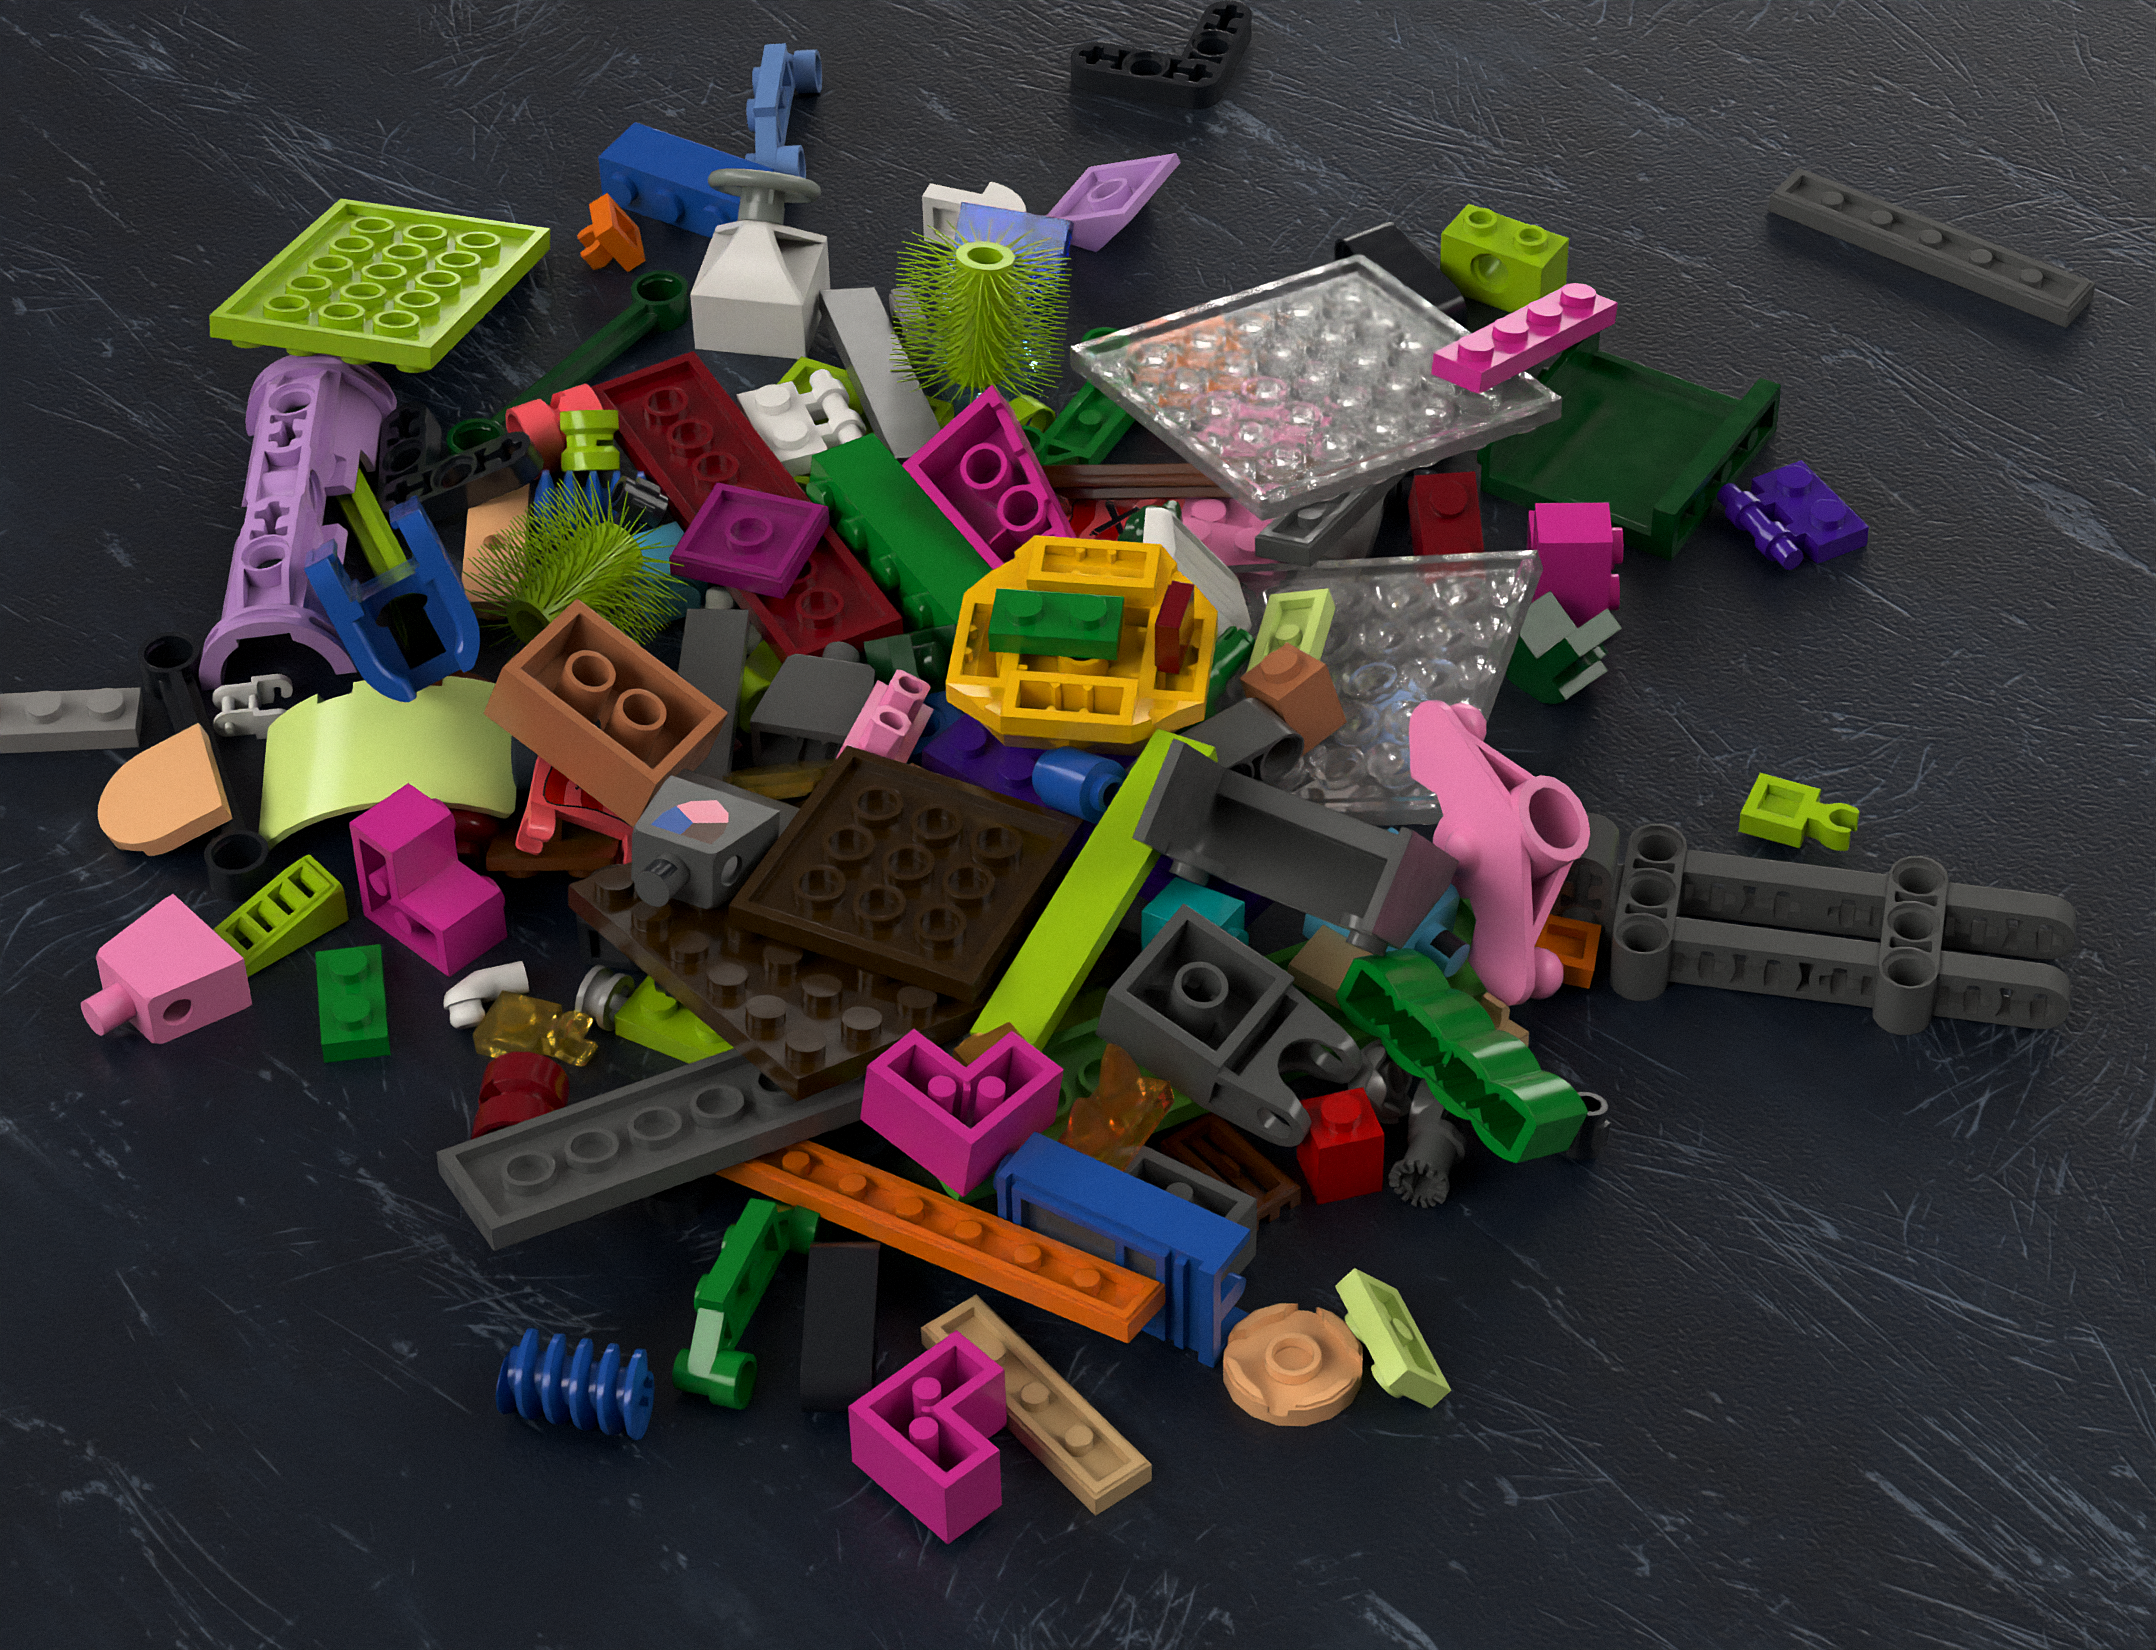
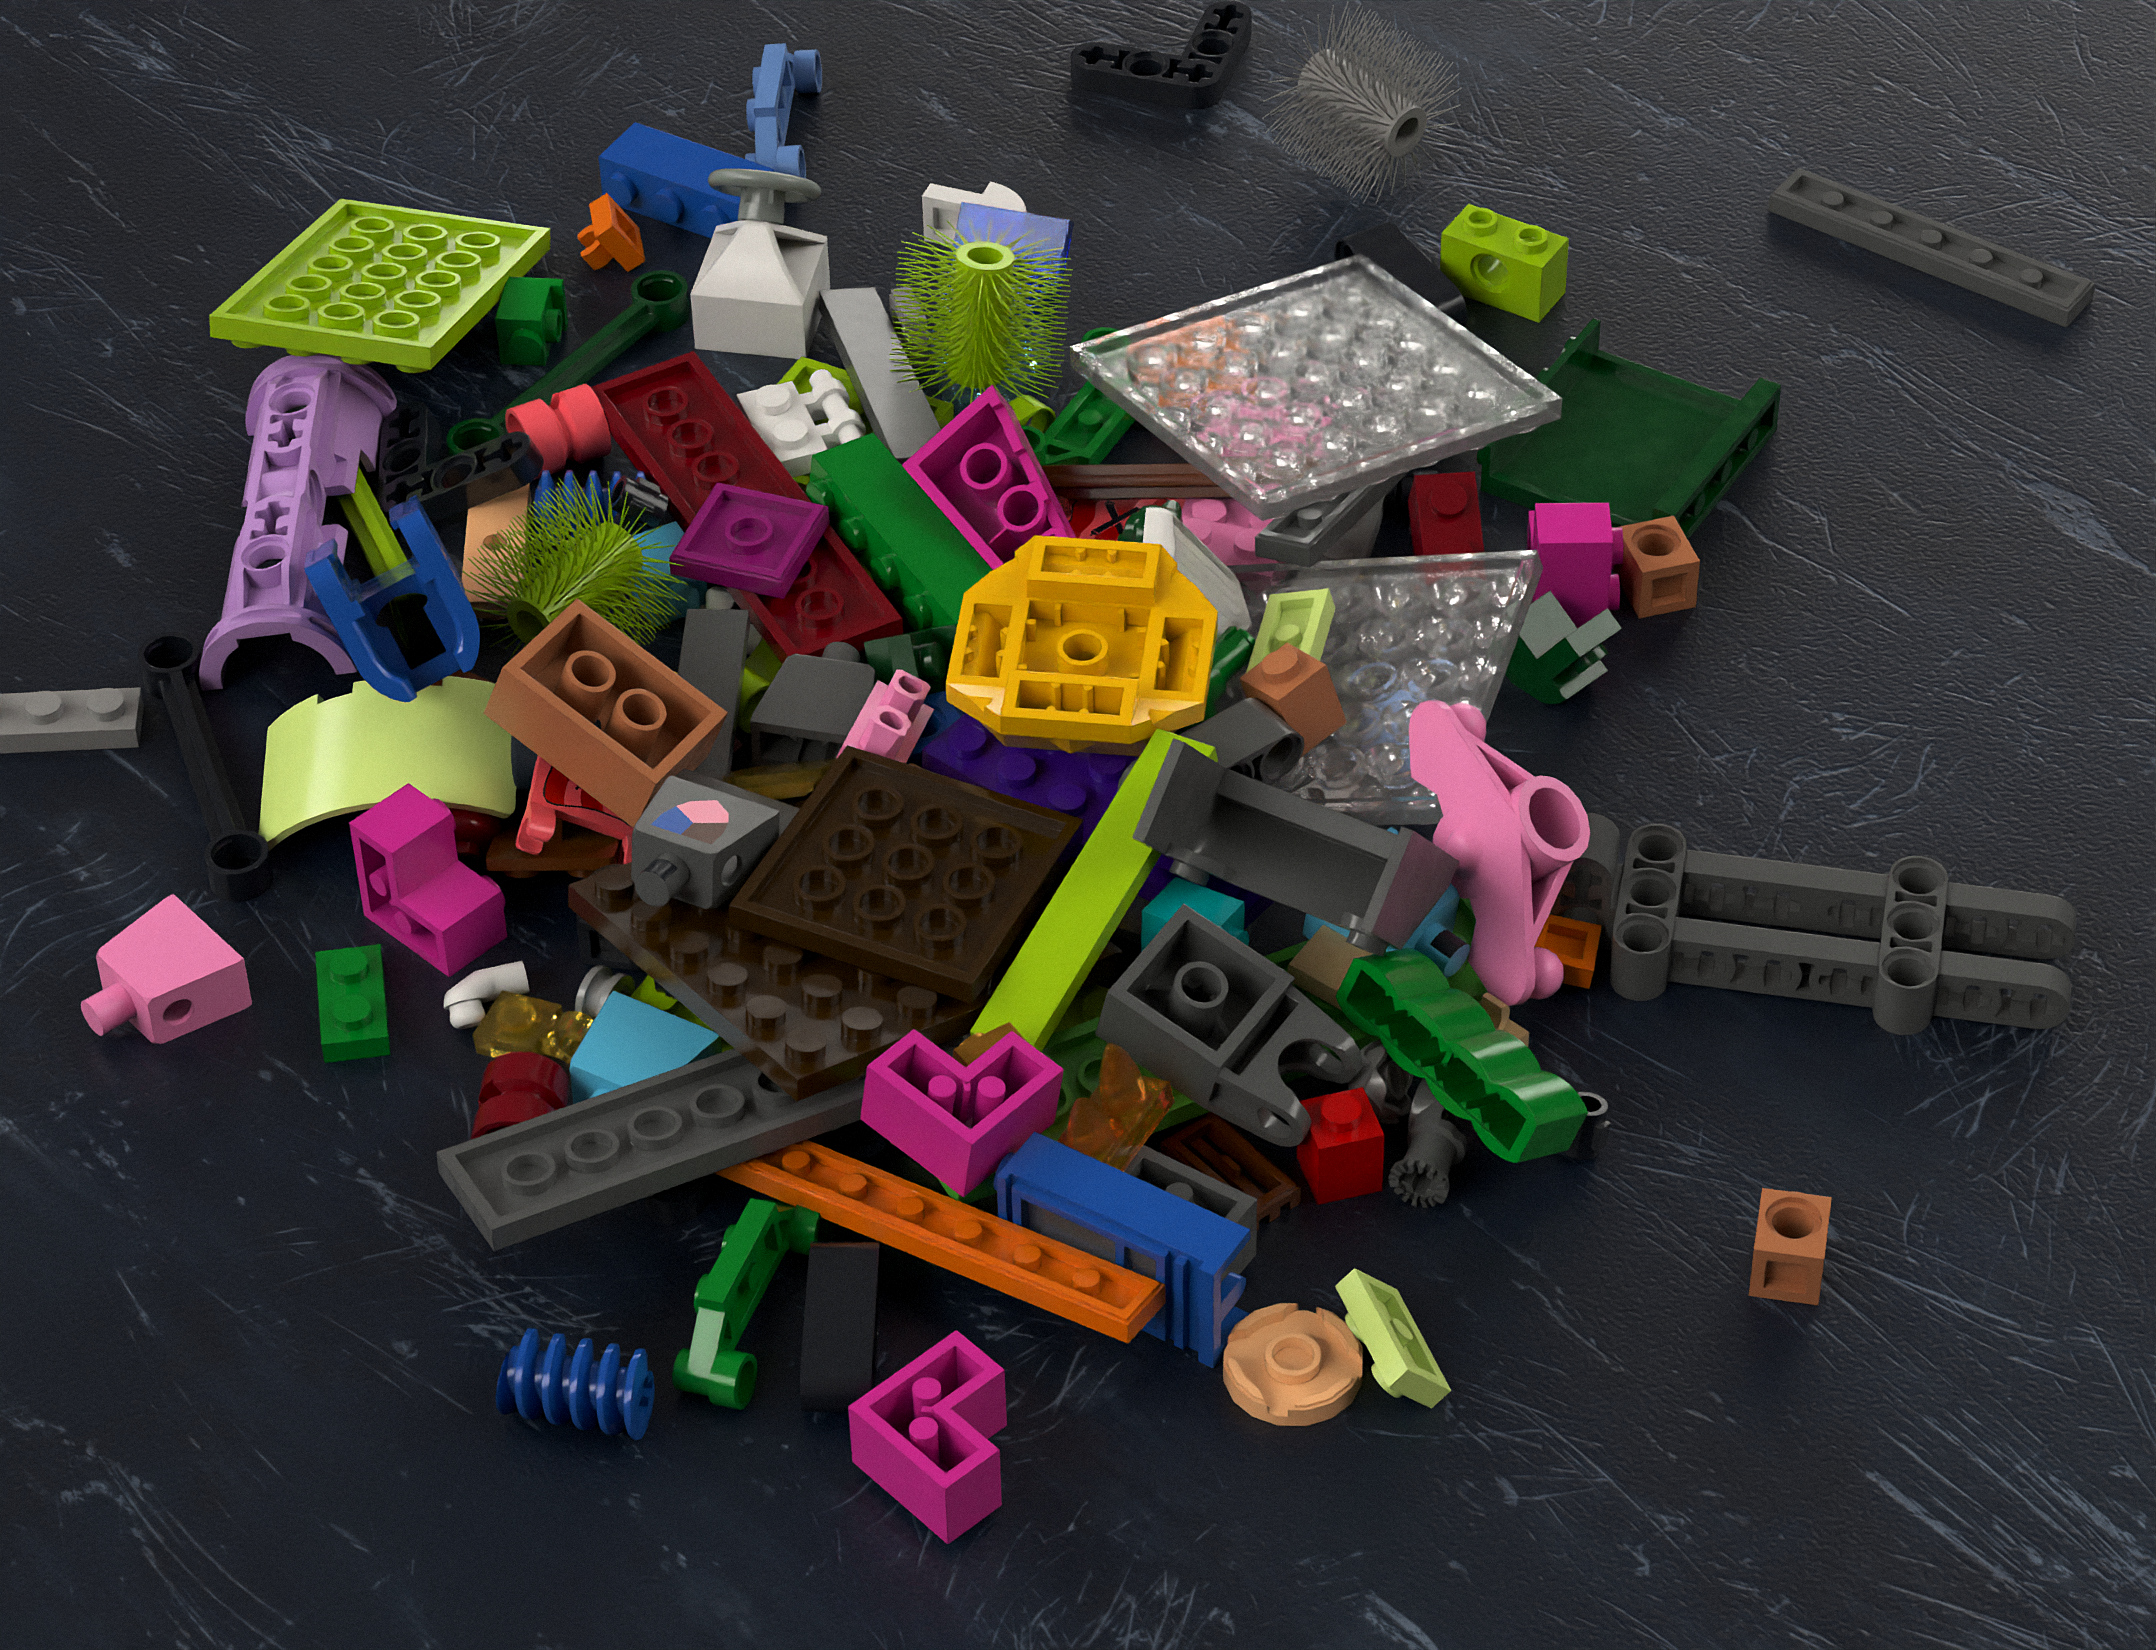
light nougat tile [98,723,233,856] -> none
white piece [212,674,293,739] -> none
lime slope [213,854,349,978] -> none
lime wheel [560,410,620,472] -> none
tan tile [921,1294,1152,1516] -> none
green plate [988,588,1125,660] -> none
blue brick [1032,746,1127,824] -> none
lavender slope [1037,153,1181,252] -> none
dark red tile [1155,580,1194,675] -> none
dark pink plate [1431,283,1618,394] -> none
dark purple plate [1717,460,1869,570] -> none
lime plate [1739,773,1859,851] -> none
none -> green brick [495,277,568,366]
none -> medium azure torso [569,991,722,1104]
none -> light grey piece [1262,2,1462,204]
none -> nougat brick [1614,516,1700,619]
none -> nougat brick [1749,1188,1832,1305]

